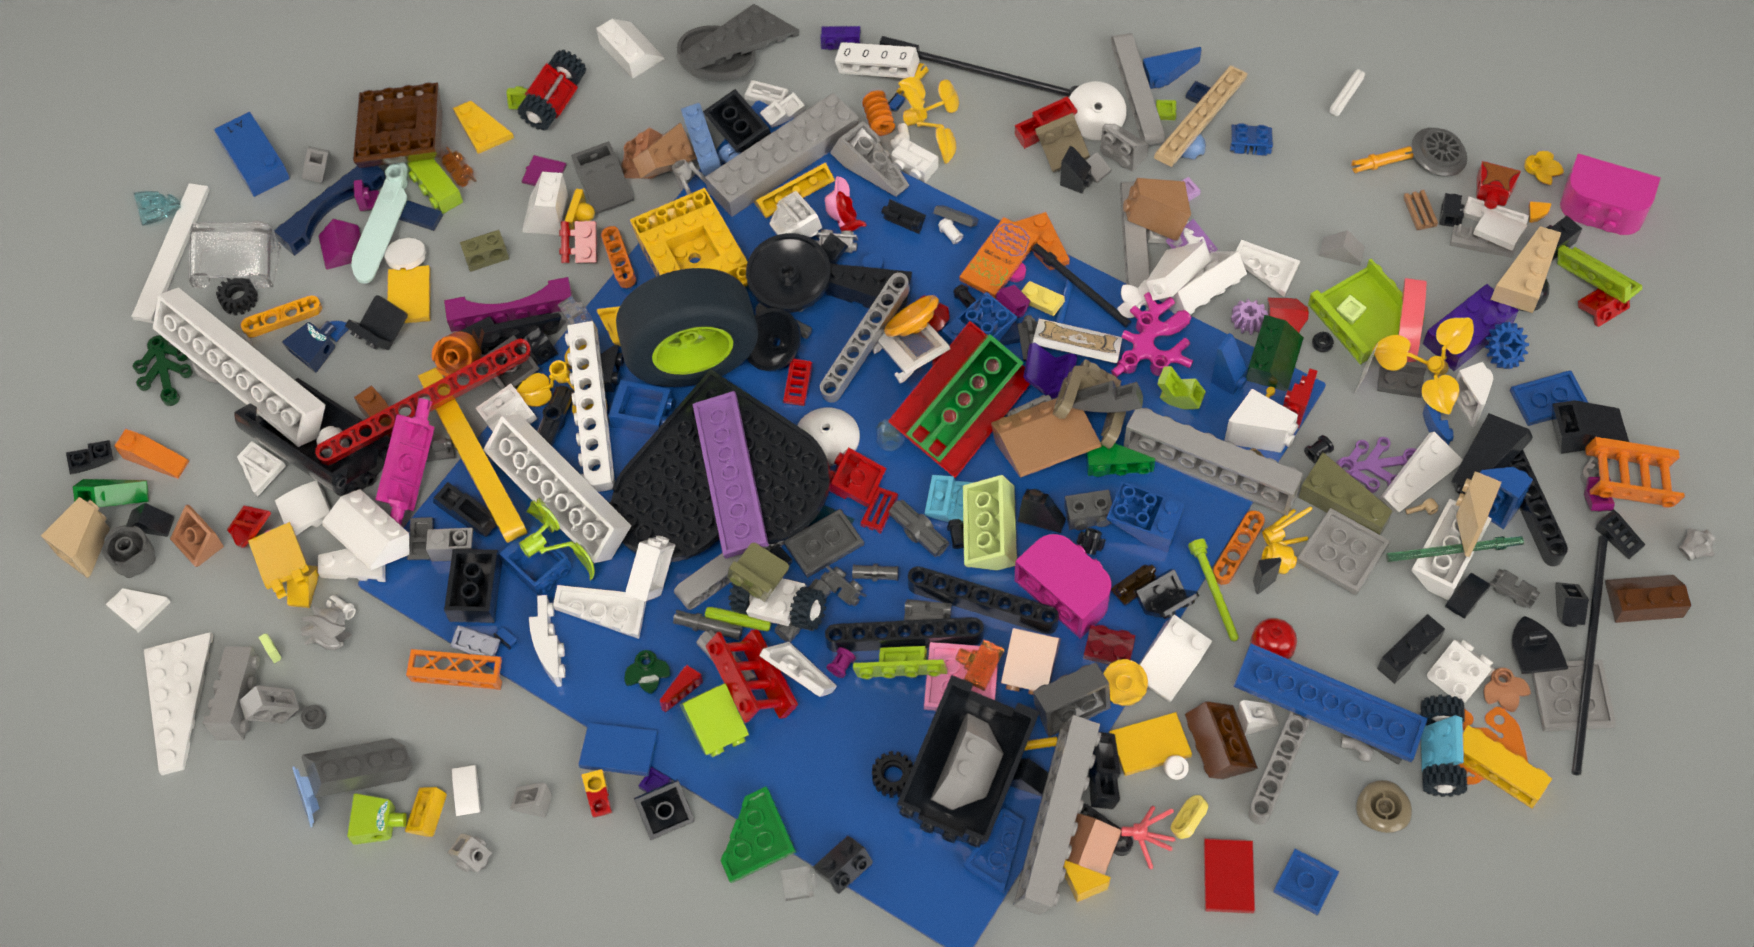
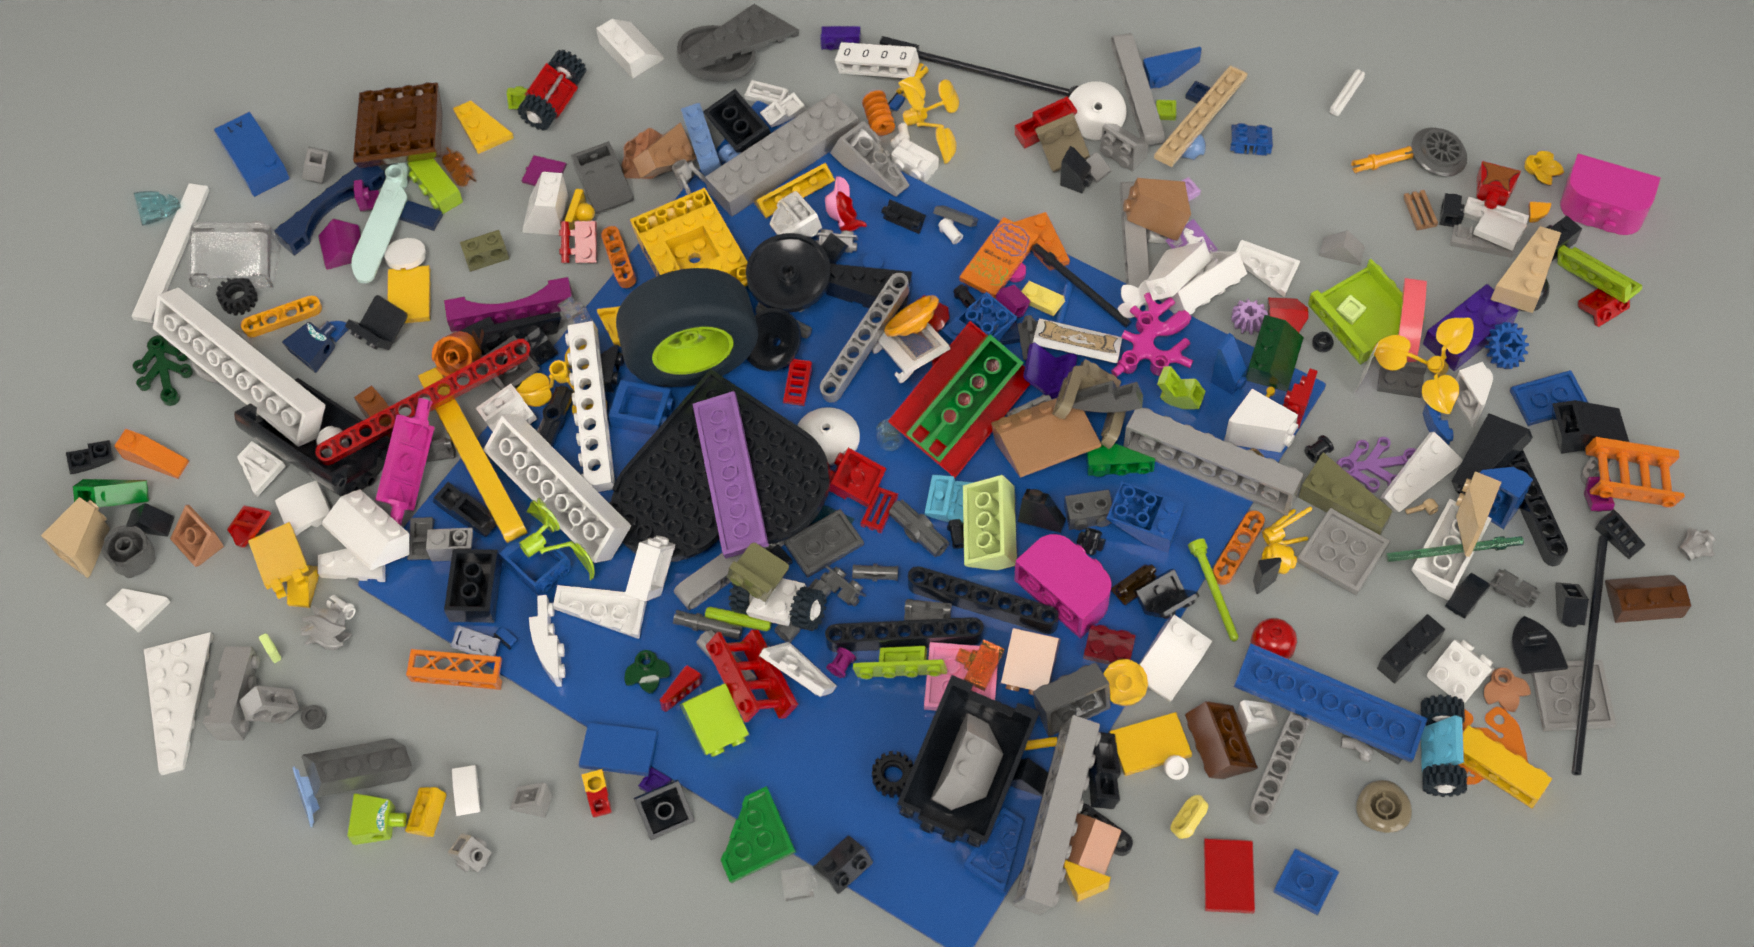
coral plant [1122,806,1175,869] -> none

